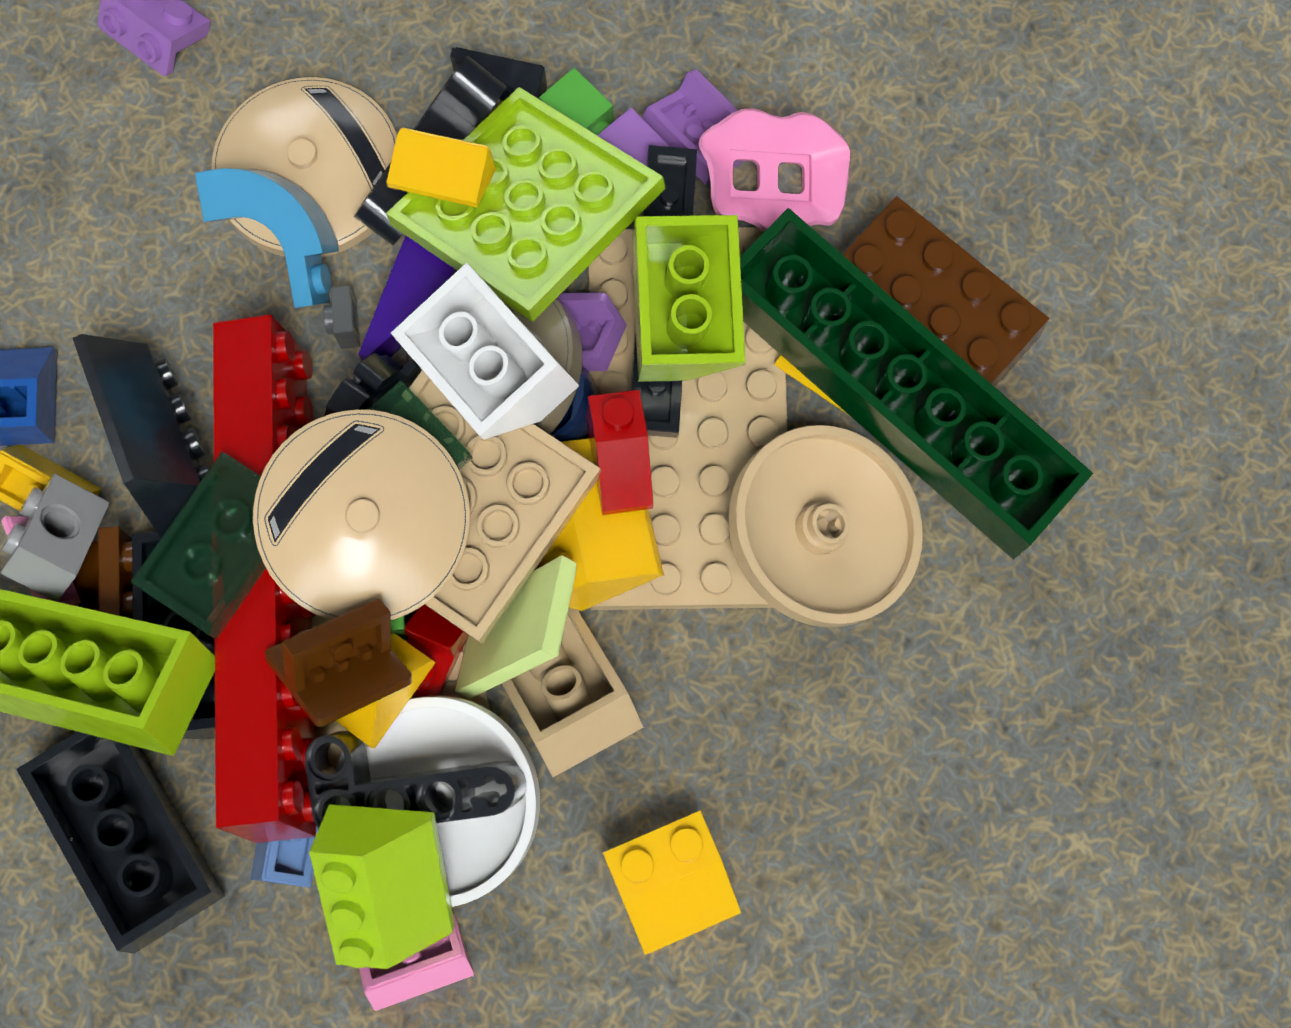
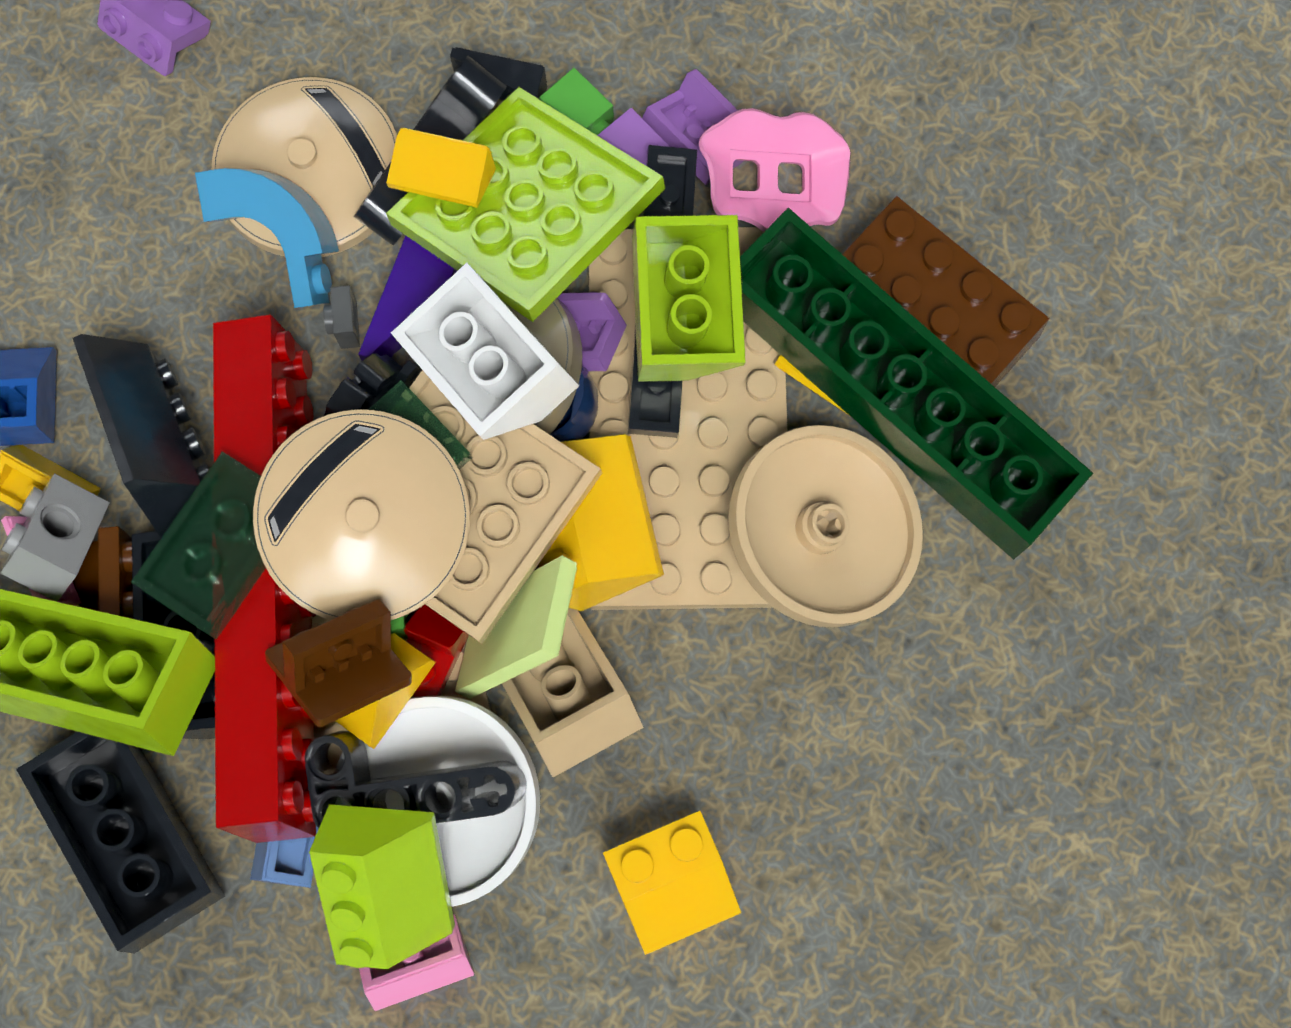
red slope [586,390,654,515] -> none

